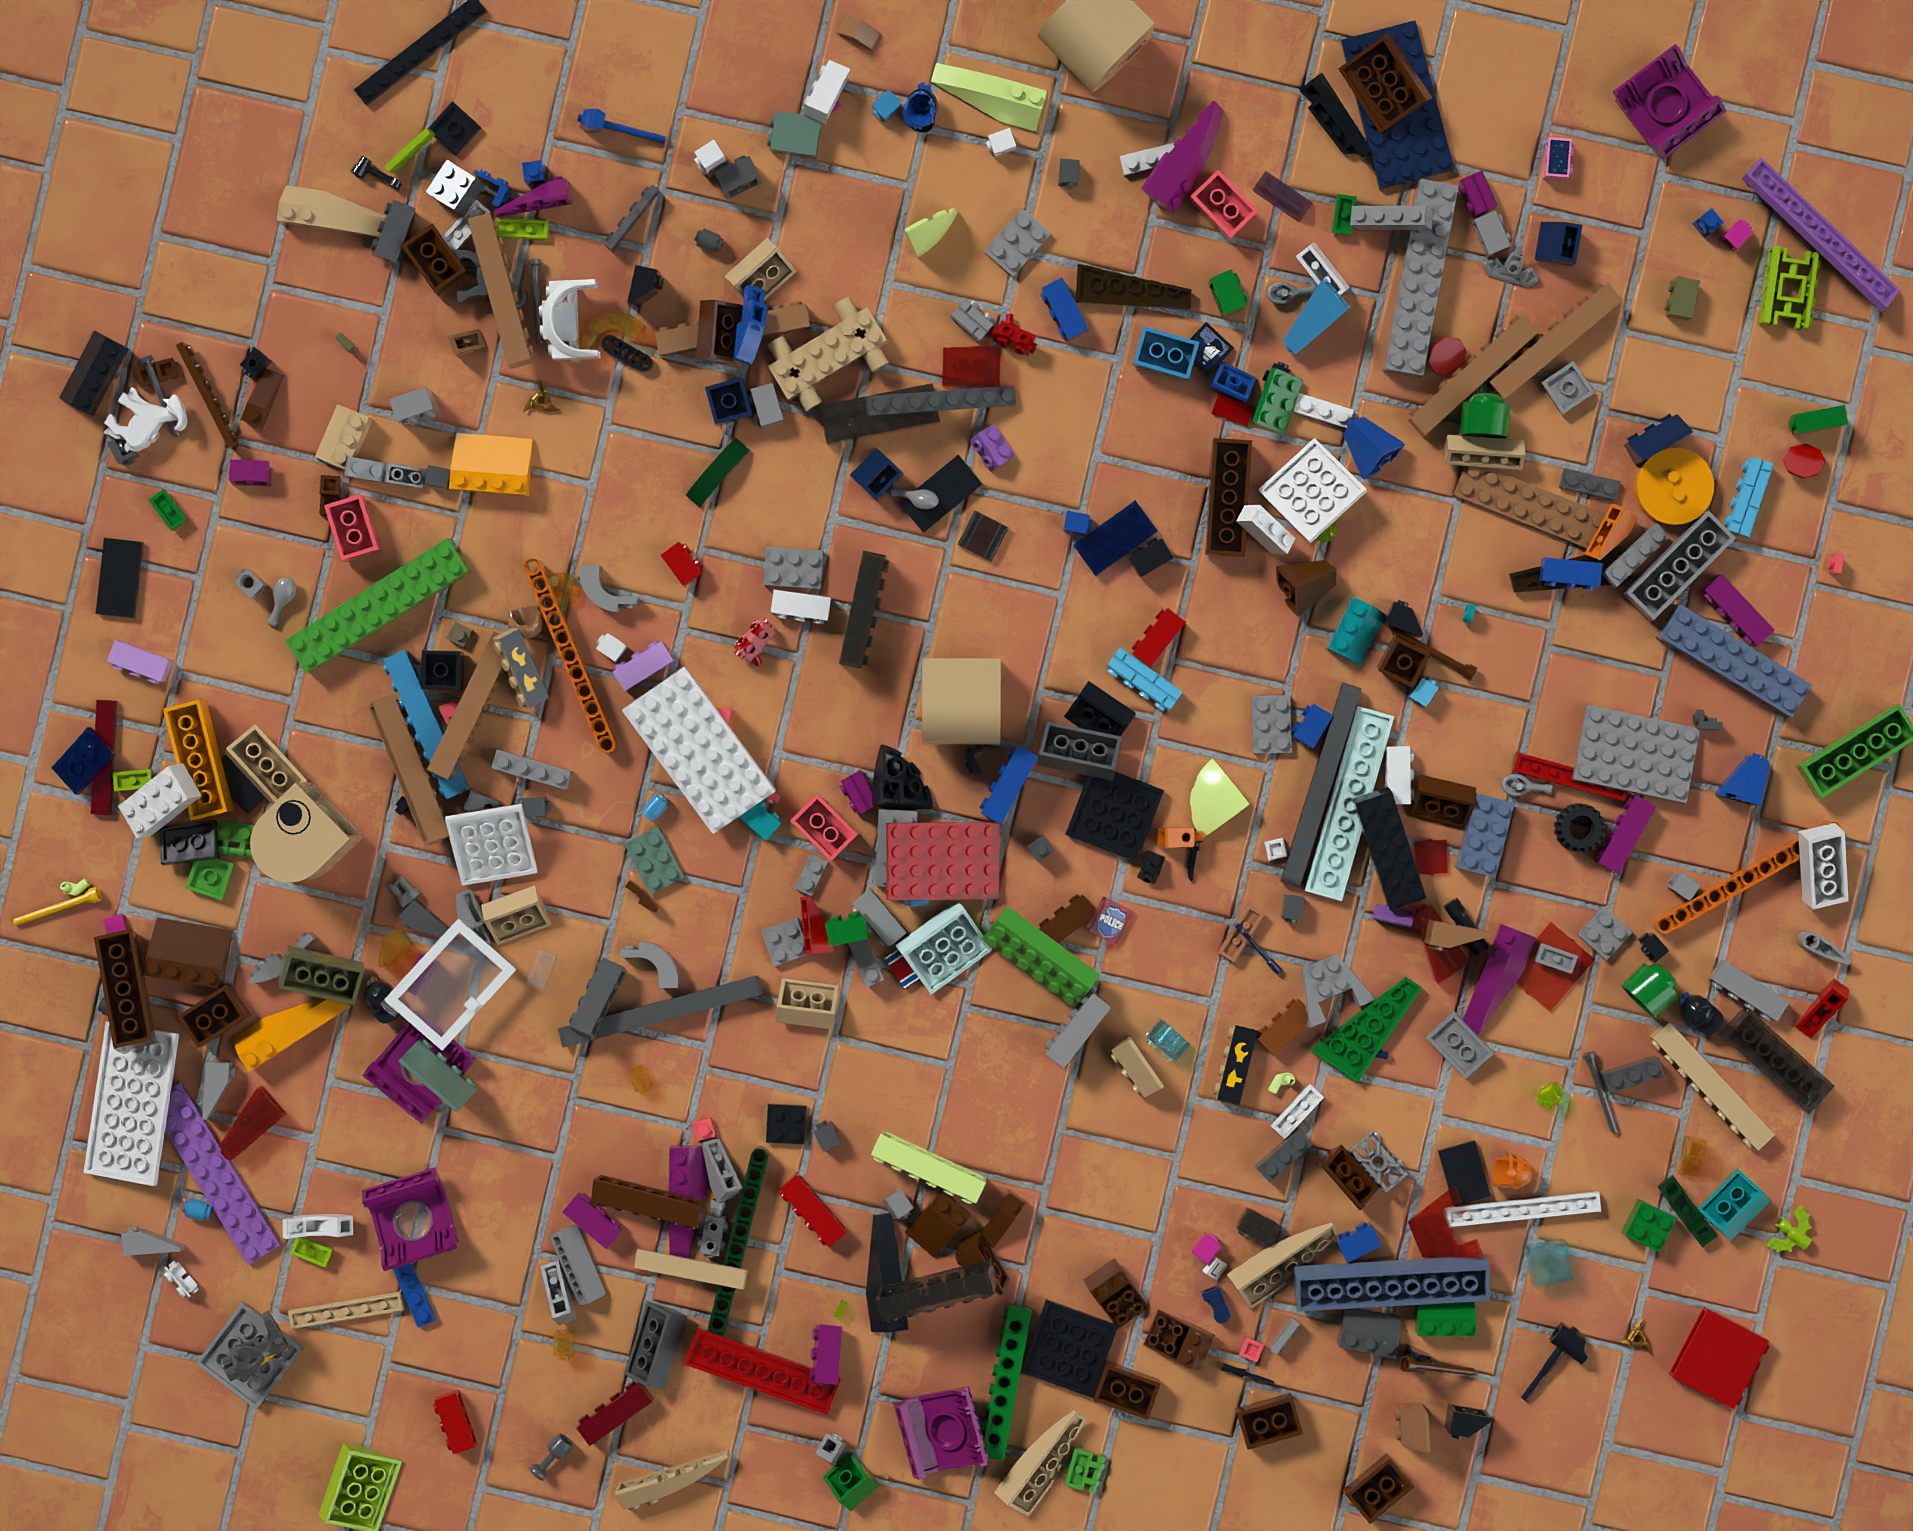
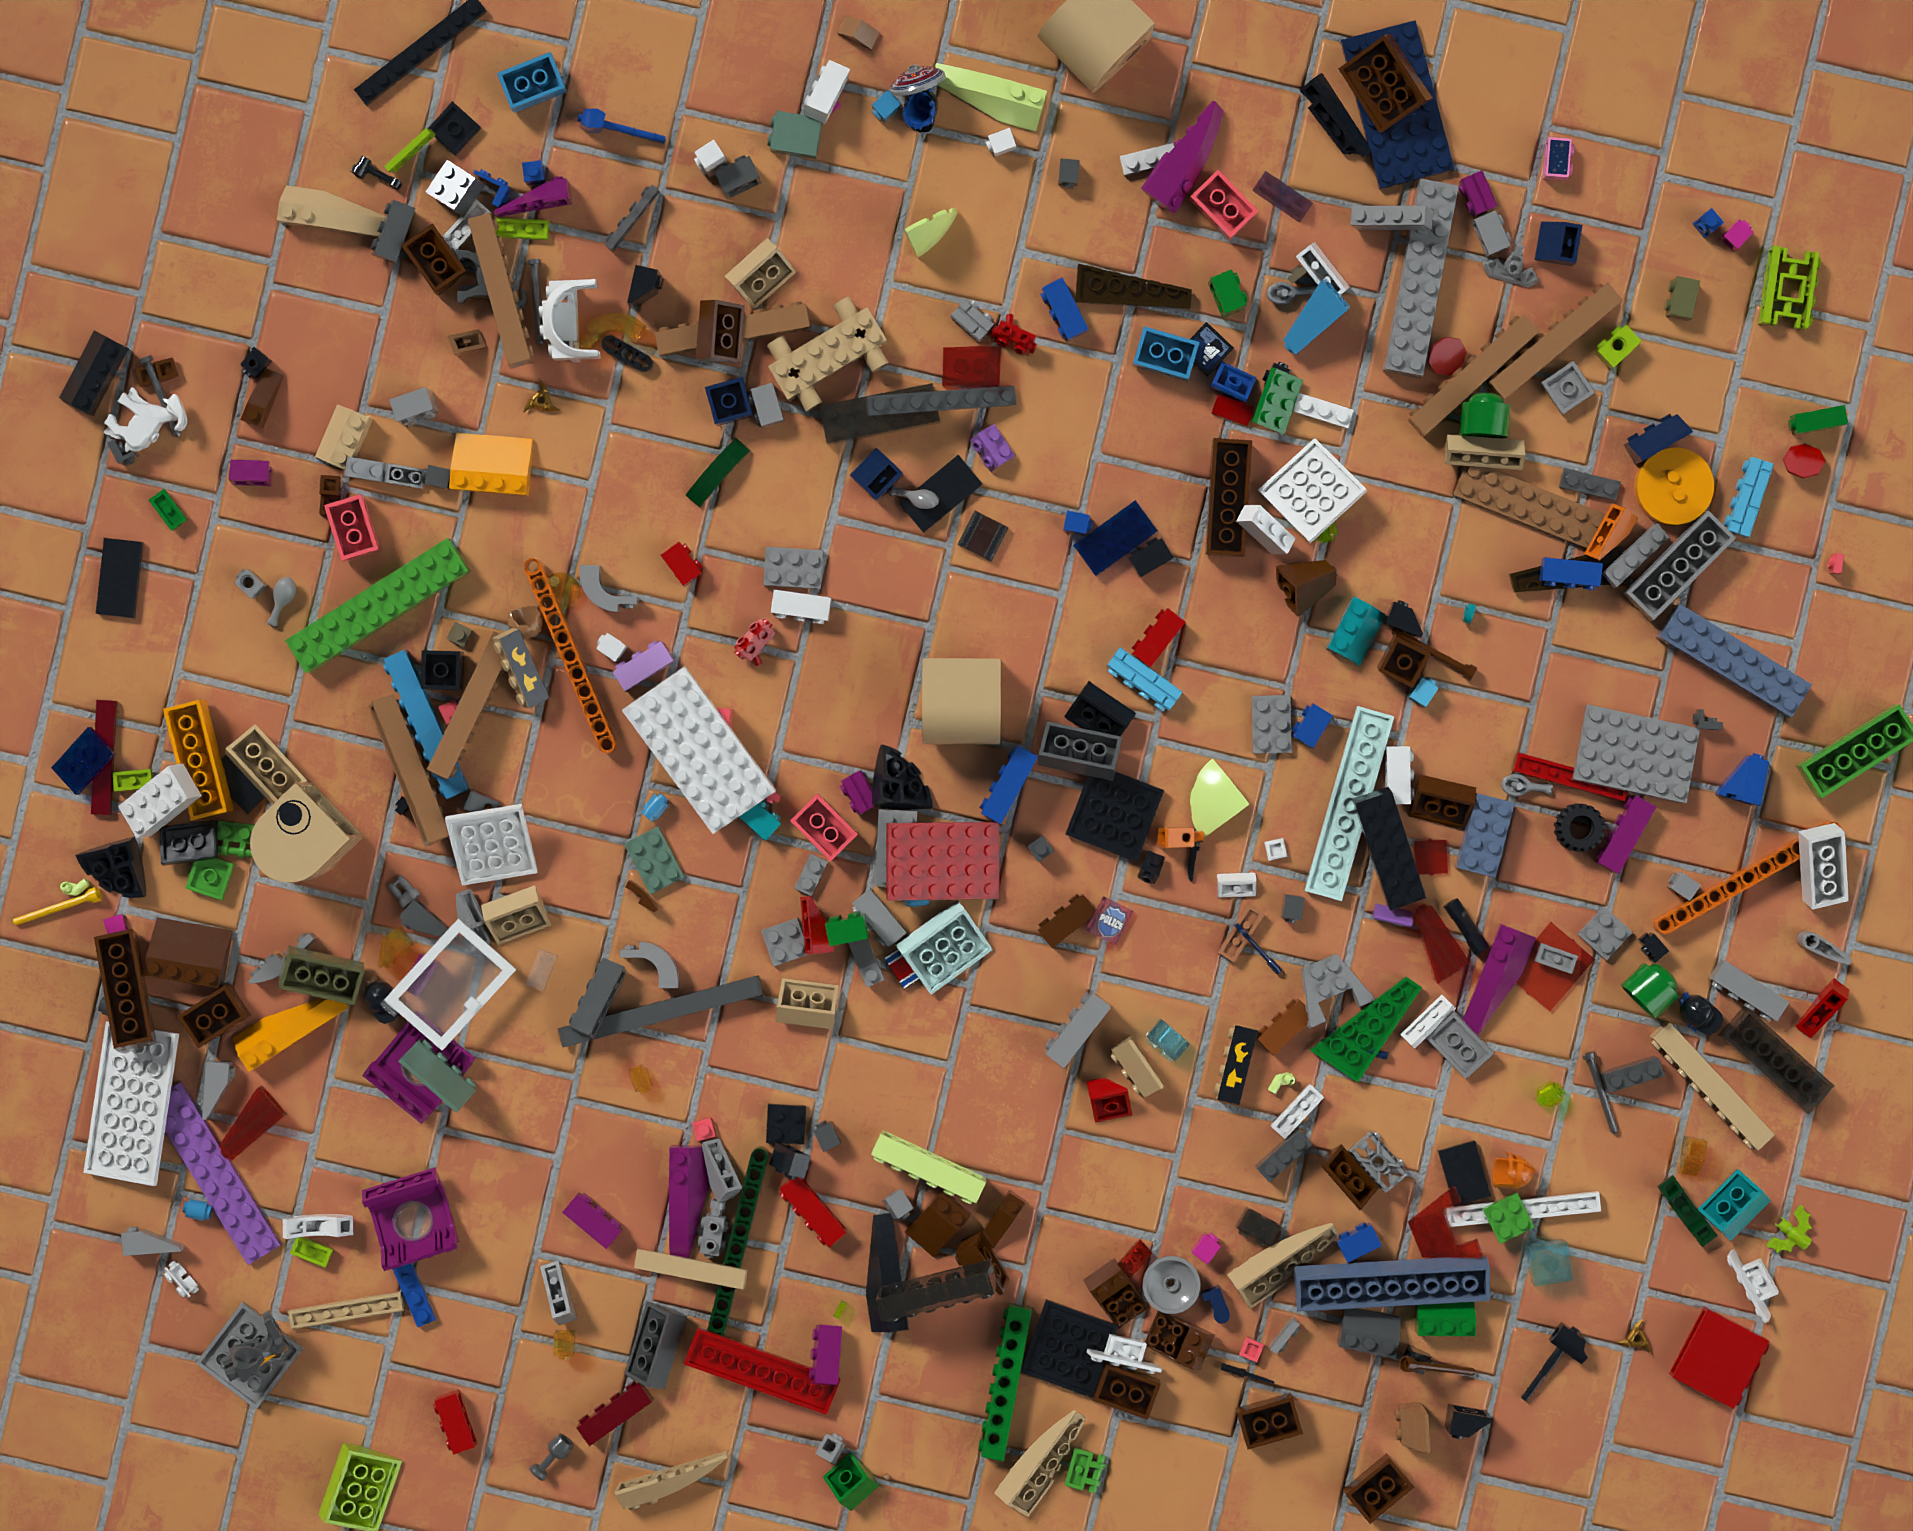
lavender brick [107,640,173,684] -> none
reddish brown plate [176,342,239,450] -> none
olive tile [336,332,357,353] -> none
light grey brick [491,750,573,790] -> none
dark grey brick [521,797,551,817] -> none
light grey brick [549,1224,606,1306] -> none
reddish brown brick [591,1175,707,1229] -> none
dark grey brick [694,228,724,253] -> none
blue slope [734,285,768,365] -> none
clear smoke brick [839,550,890,670] -> none
magenta panel [894,1386,988,1480] -> none
black bracket [965,745,983,775] -> none
bright green brick [982,906,1100,1008] -> none
light grey plate [984,208,1051,277] -> none
white tile [1202,1256,1228,1280] -> none
dark grey beam [1280,682,1361,888] -> none
green plate [1332,194,1357,236] -> none
blue slope [1343,417,1405,479] -> none
medium nougat slope [1424,920,1491,951] -> none
magenta panel [1613,44,1726,159] -> none
green brick [1621,1198,1677,1253] -> none
magenta brick [1701,574,1775,646] -> none
medium lavender plate [1742,158,1900,312] -> none
none -> black brick [76,836,146,898]
none -> dark azure brick [497,52,567,113]
none -> black brick [769,1143,811,1180]
none -> dish [890,64,946,96]
none -> white bracket [1086,1334,1162,1374]
none -> red slope [1087,1078,1133,1123]
none -> clear red plate [1117,1239,1153,1278]
none -> light grey dish [1143,1256,1200,1314]
none -> white slope [1217,873,1256,898]
none -> dark tan plate [1288,265,1308,284]
none -> white plate [1400,995,1456,1049]
none -> bright green plate [1482,1192,1534,1244]
none -> lime brick [1595,325,1642,370]
none -> white bracket [1727,1249,1779,1323]

